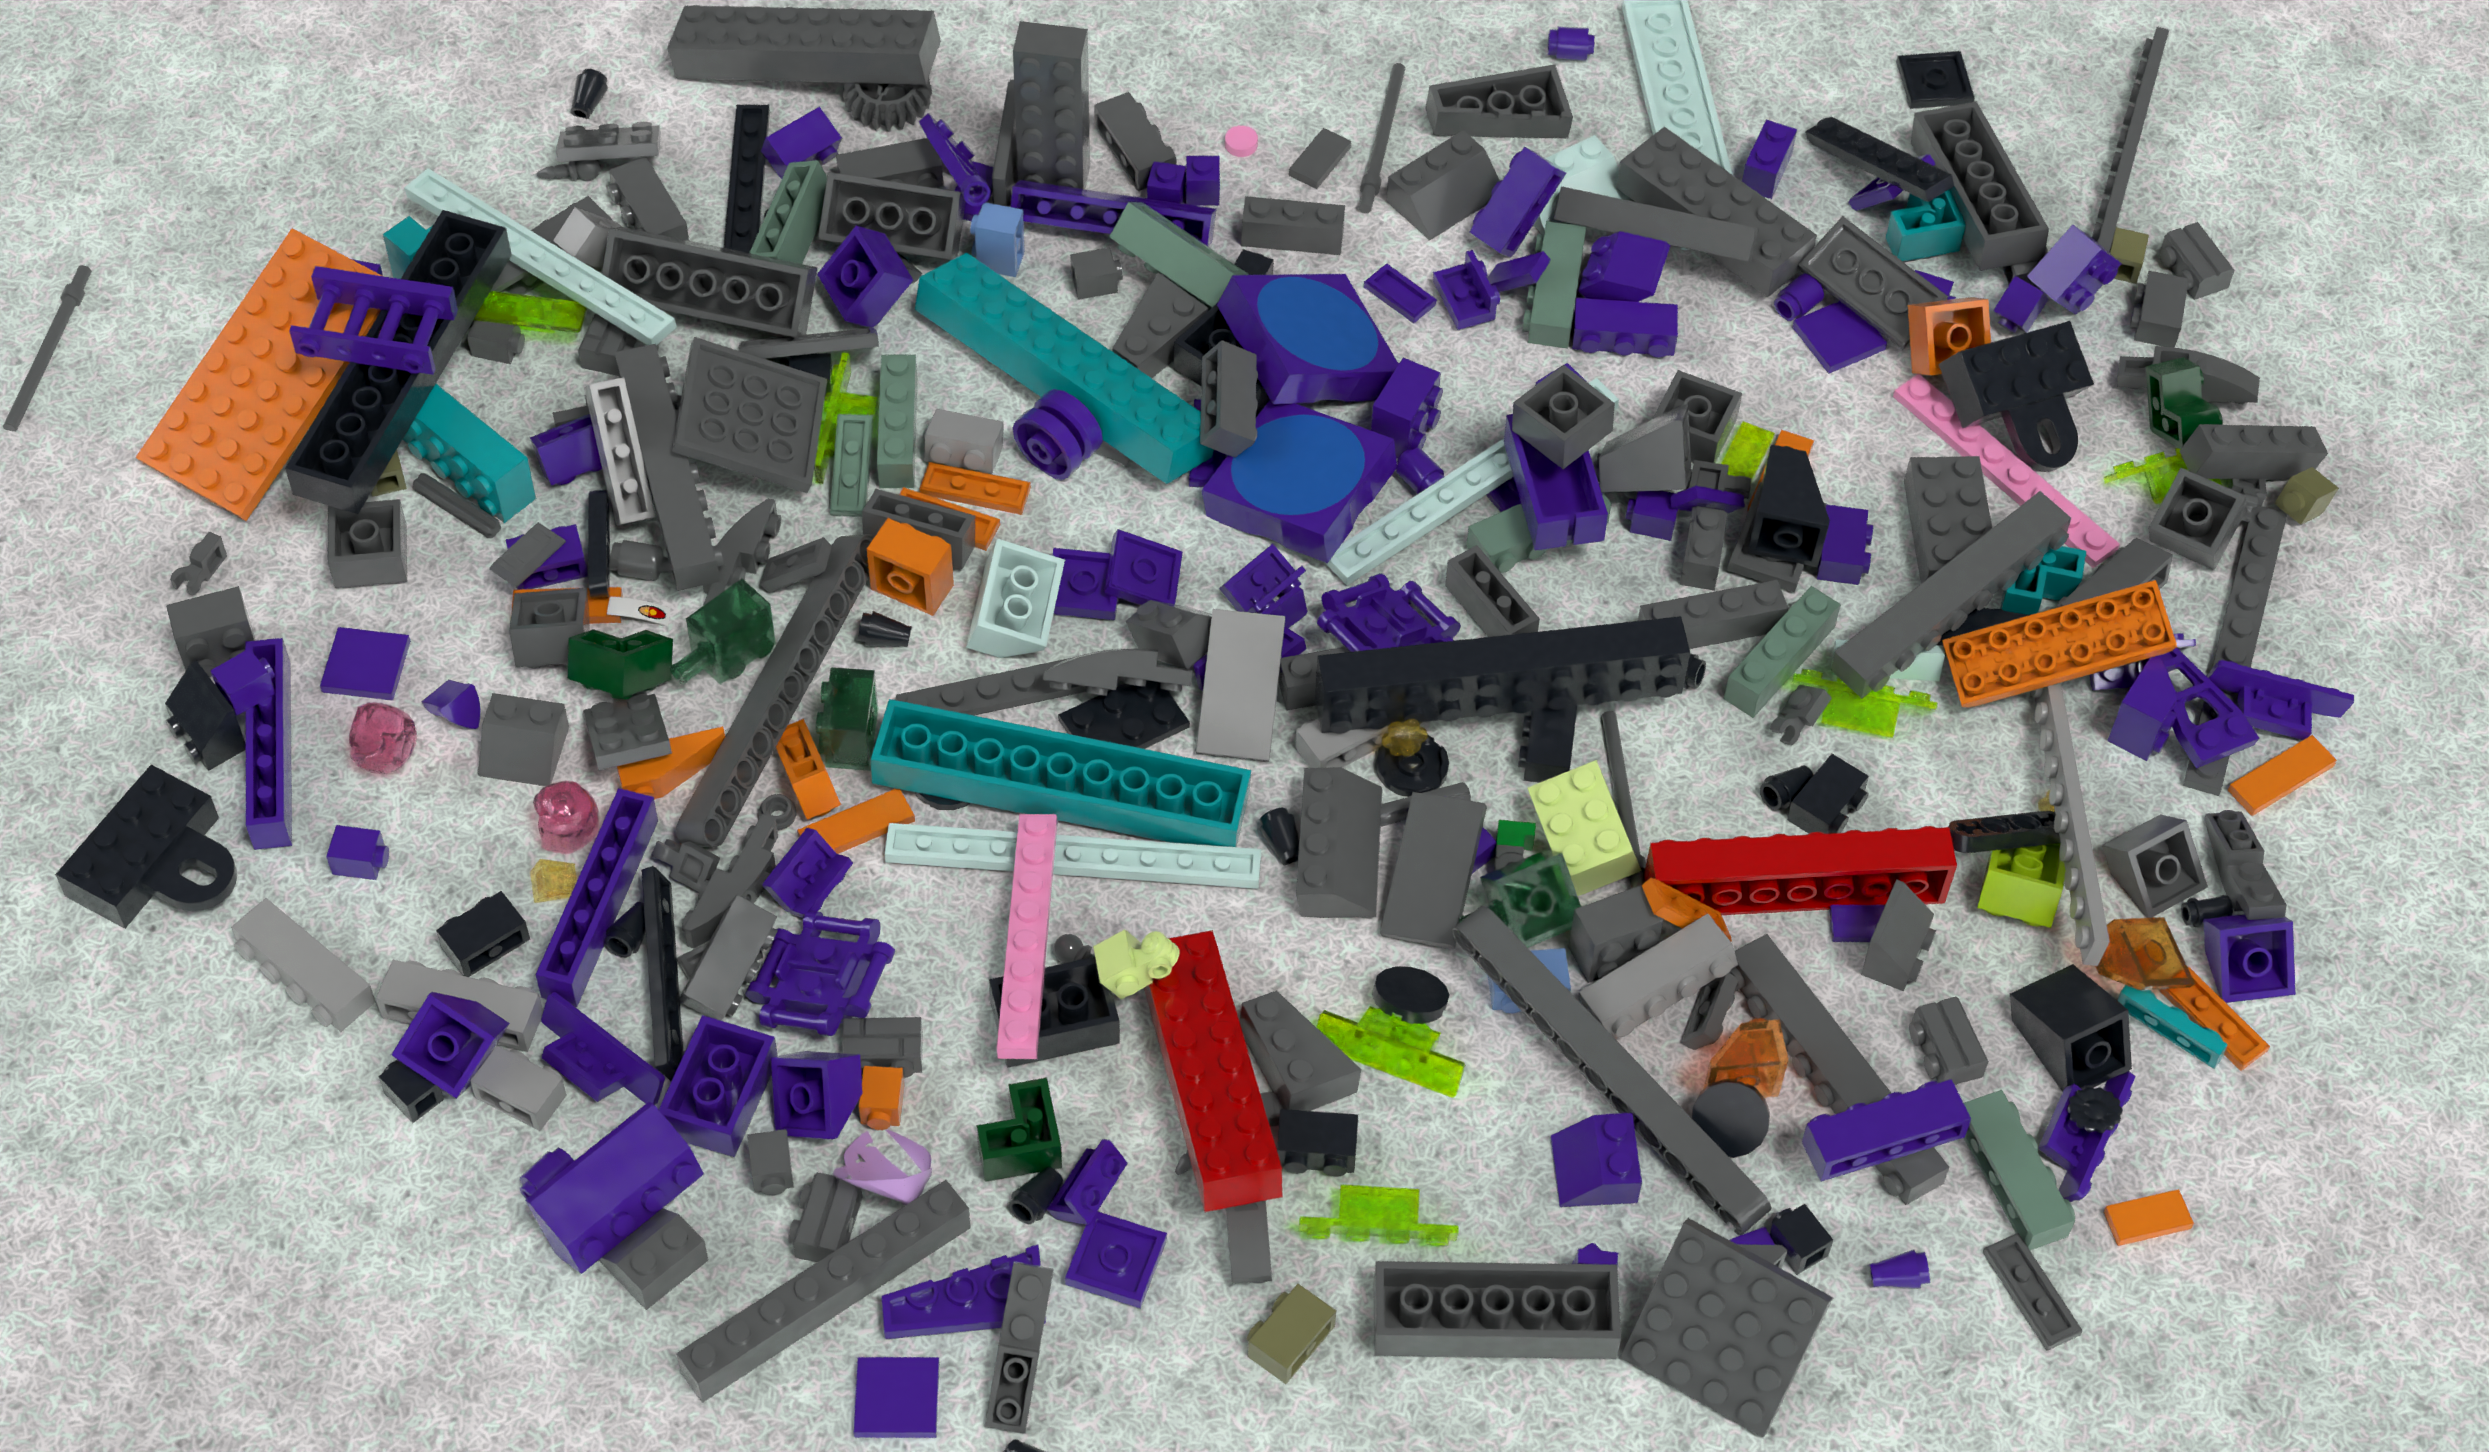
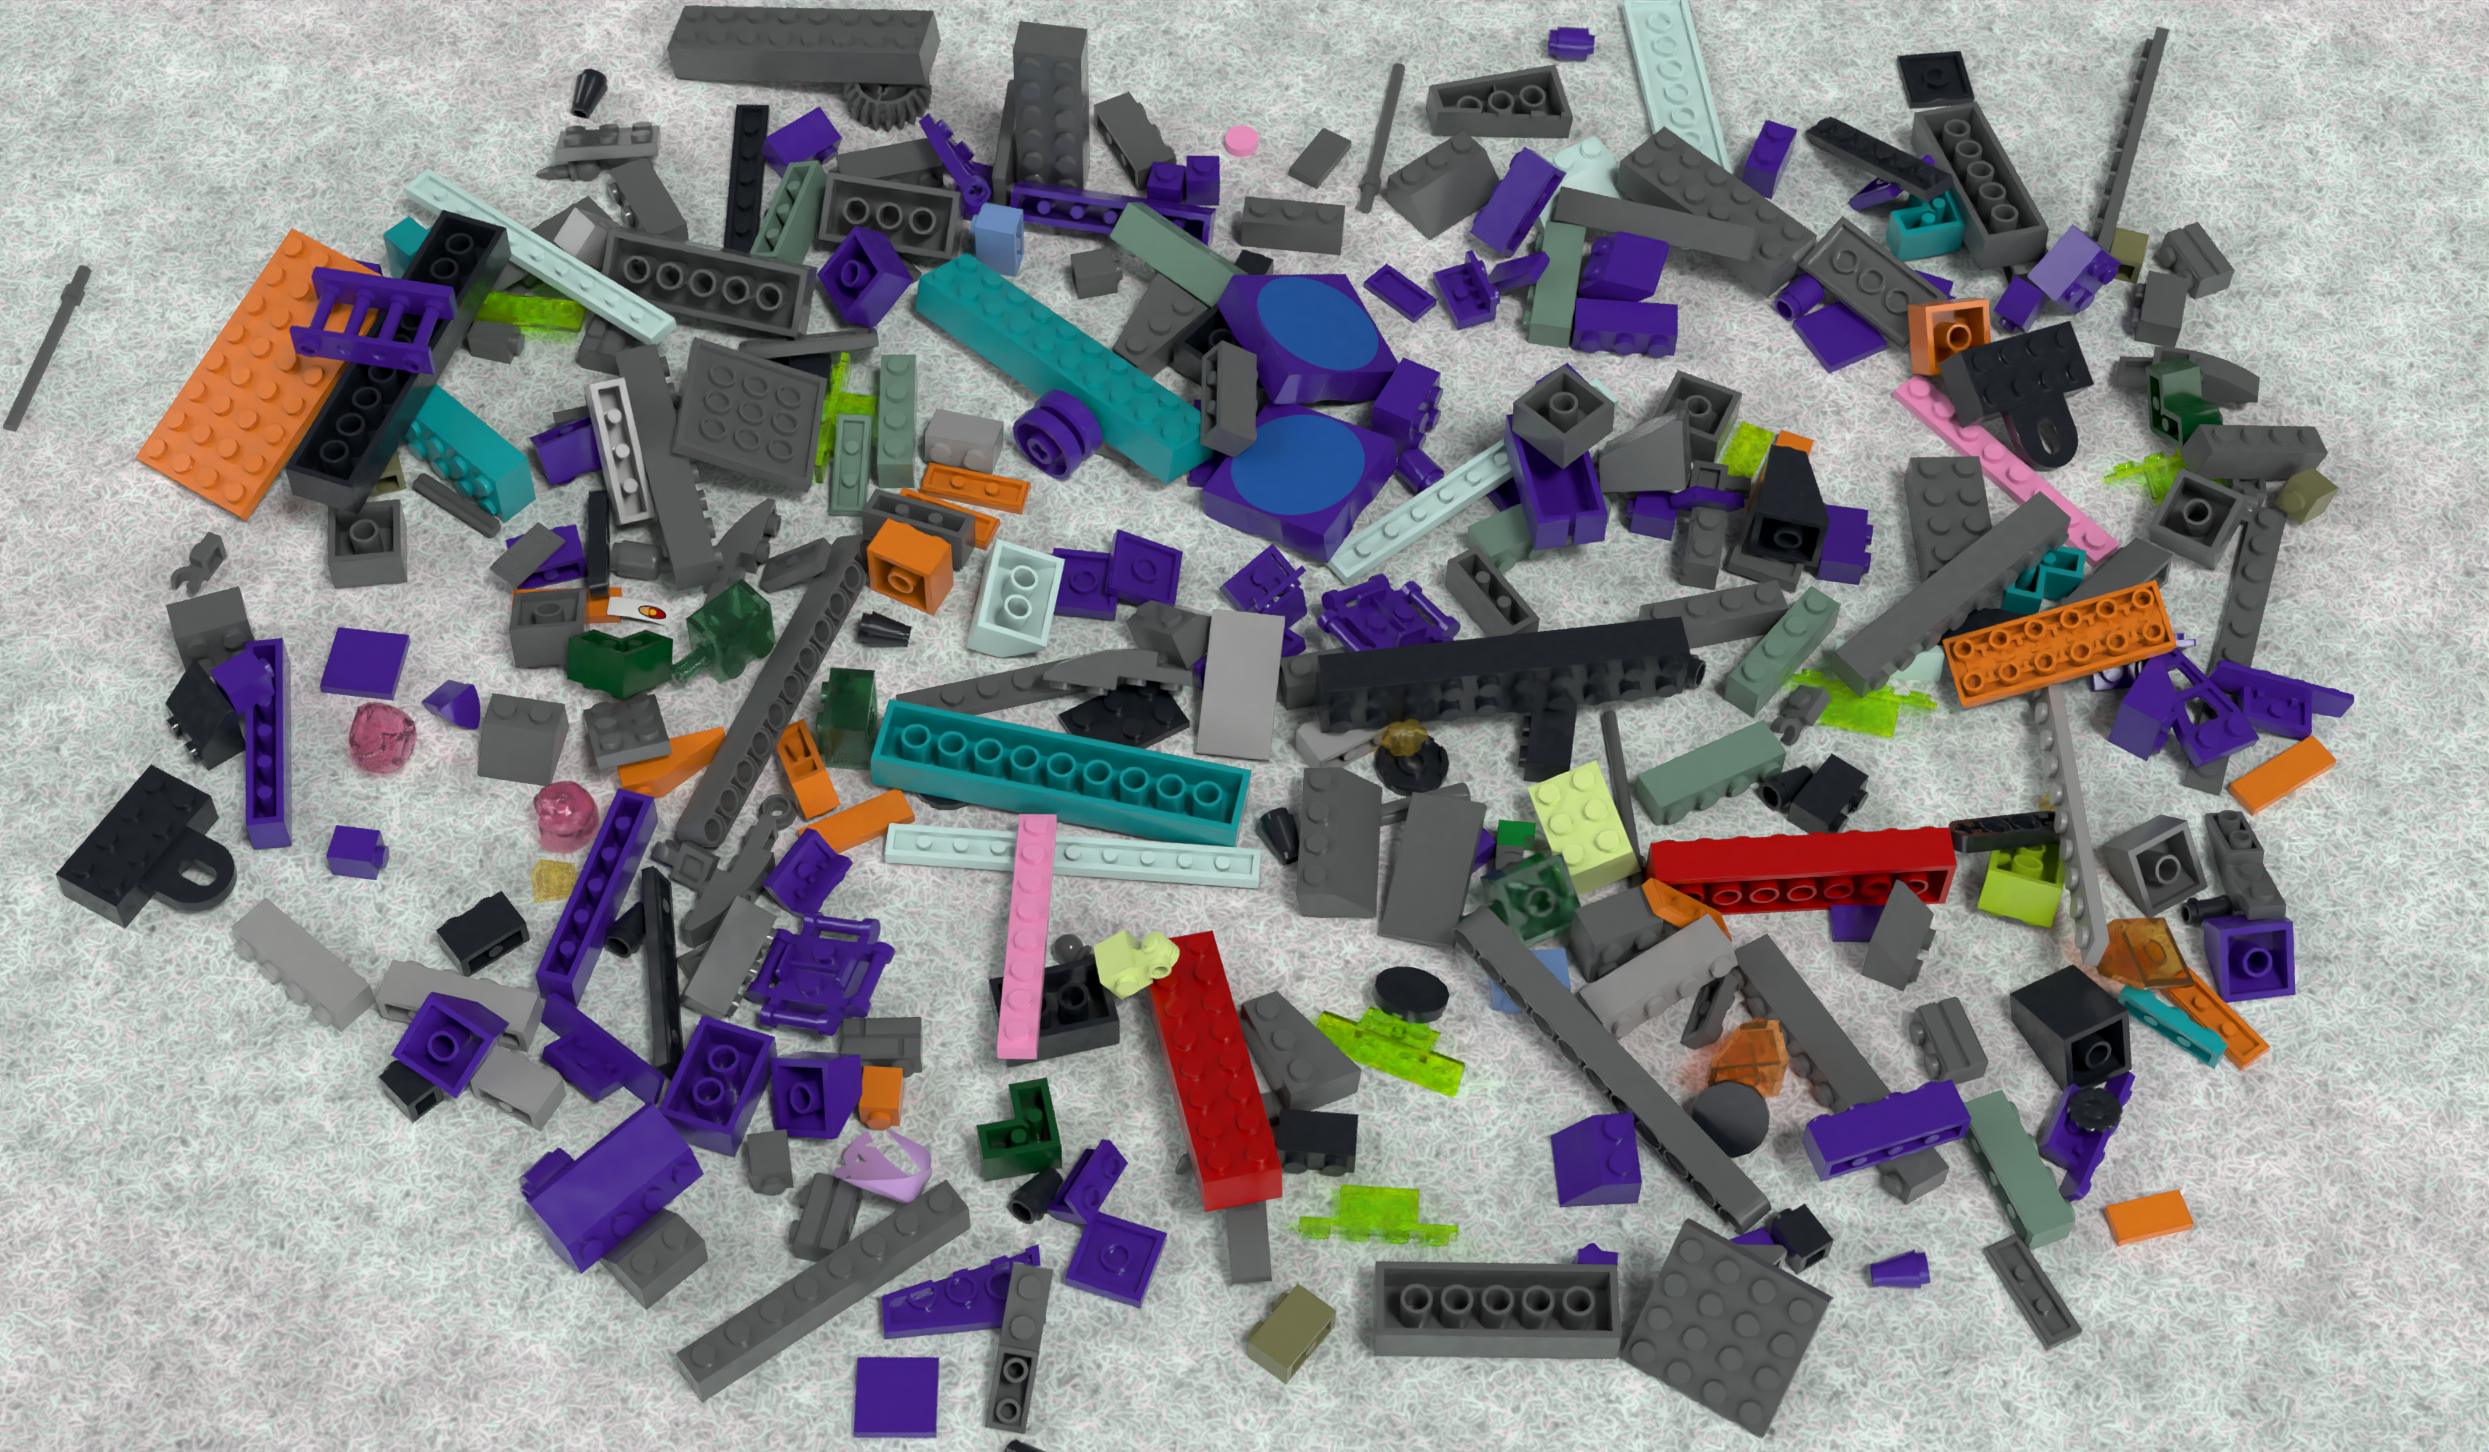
none -> sand green brick [1634,720,1787,826]

